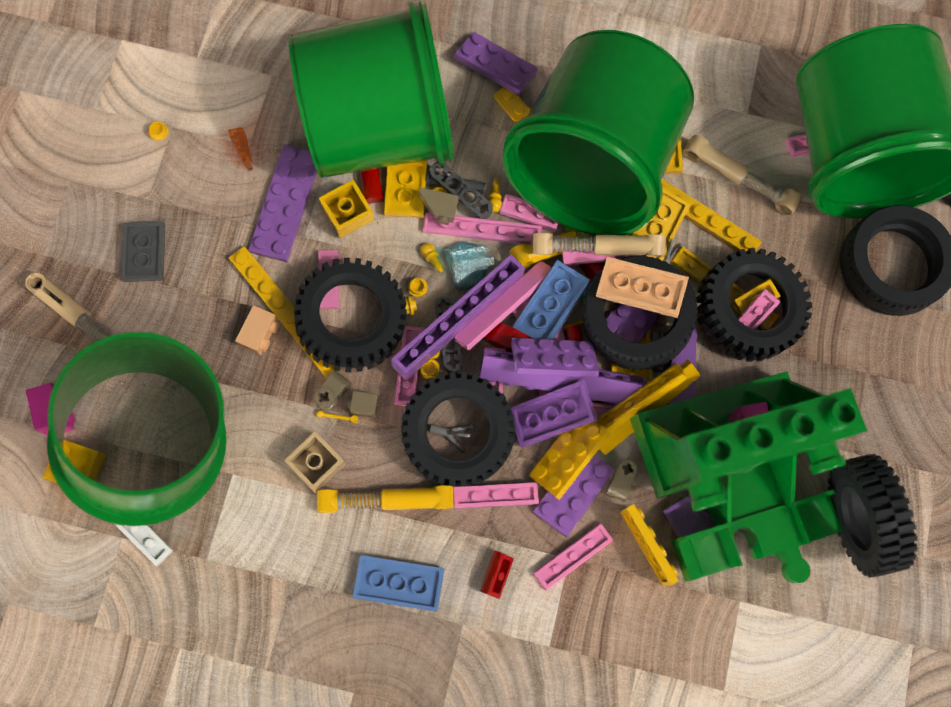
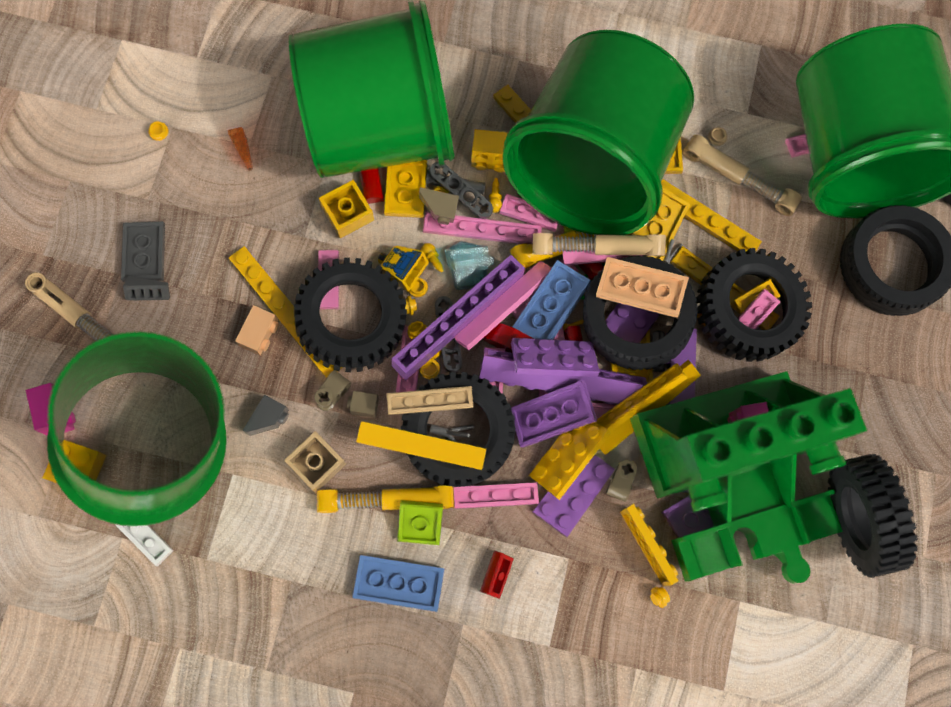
medium lavender plate [248,144,317,263] -> none
yellow hinge [316,410,359,424] -> none
medium lavender plate [454,32,538,96] -> none
bright pink tile [533,523,613,591] -> none
none -> dark grey slope [123,276,170,301]
none -> dark grey slope [243,394,289,436]
none -> yellow tile [356,421,486,470]
none -> torso [378,246,429,292]
none -> tan tile [387,386,473,415]
none -> lime tile [397,500,443,545]
none -> yellow plate [407,321,427,339]
none -> yellow brick [471,129,508,172]
none -> yellow plate [650,587,670,608]
none -> tan plate [708,127,728,146]

